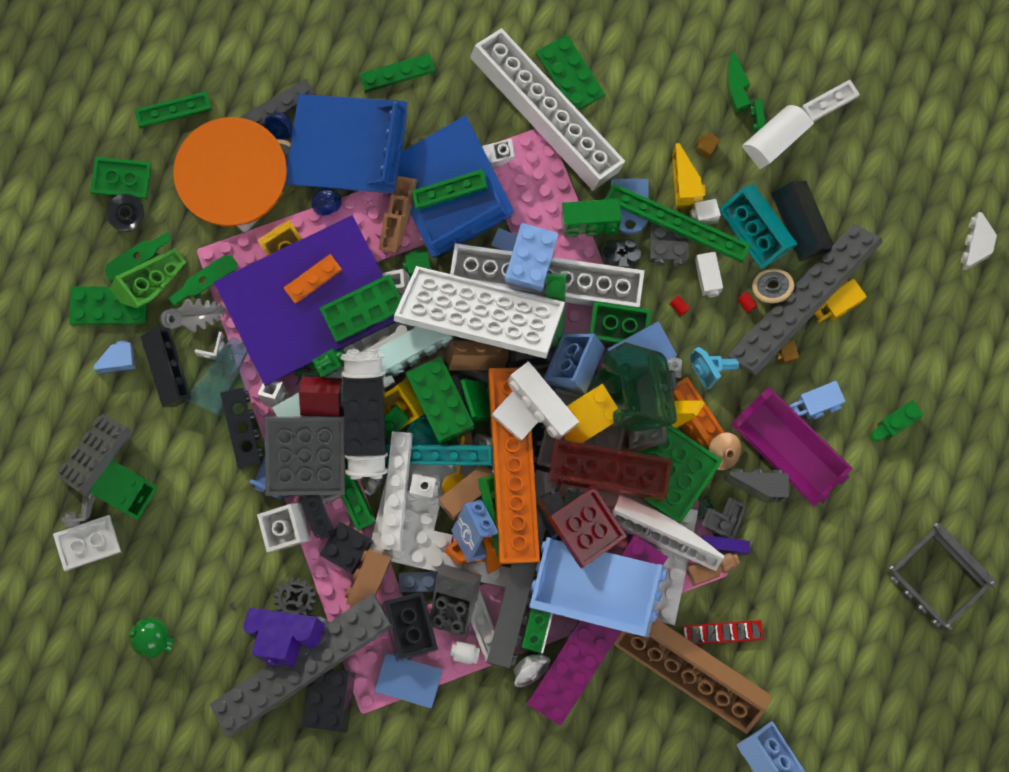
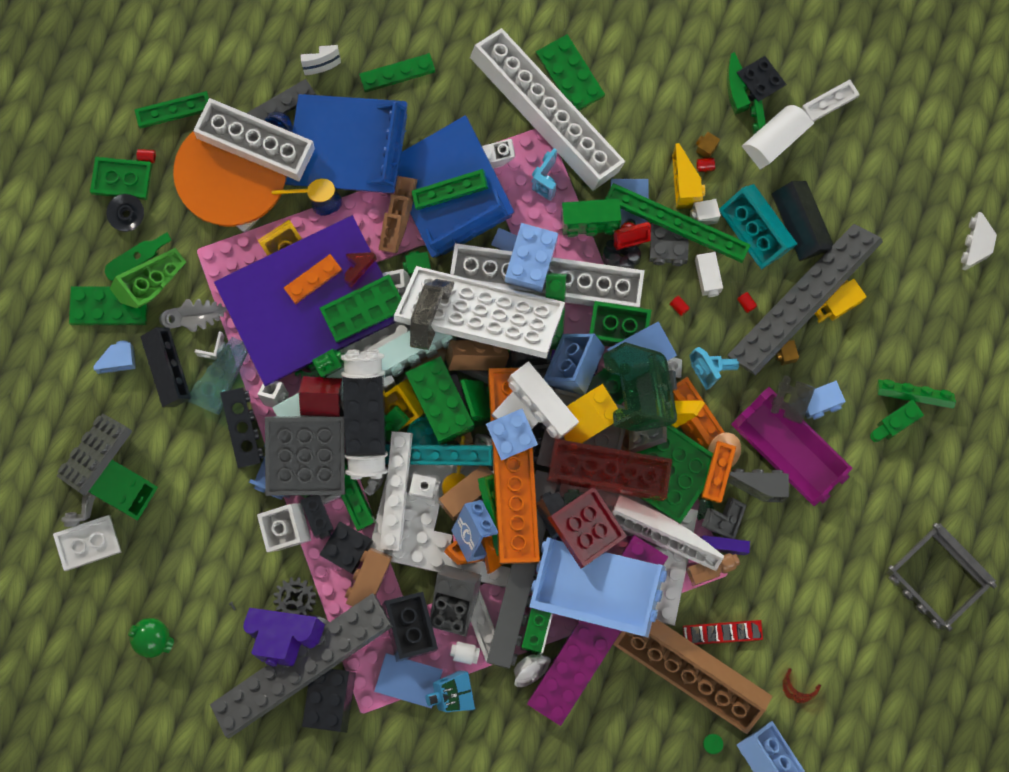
green piece [169,255,238,306] -> none
sand blue plate [399,572,438,593] -> none
wheel [752,268,794,304] -> none
none -> red hinge [136,149,156,163]
none -> white brick [193,98,315,181]
none -> yellow piece [271,179,335,203]
none -> white slope [301,45,341,75]
none -> clear red slope [344,252,377,287]
none -> clear smoke slope [410,279,455,350]
none -> dark azure torso [425,670,475,712]
none -> light blue plate [486,408,538,461]
none -> medium azure bracket [531,148,557,201]
none -> red tile [614,222,651,250]
none -> red hinge [696,158,715,172]
none -> orange plate [701,441,737,503]
none -> green tile [703,734,723,754]
none -> black hinge [737,56,787,102]
none -> clear smoke plate [771,376,815,424]
none -> clear red helmet [783,668,821,703]
none -> green plate [877,379,956,409]

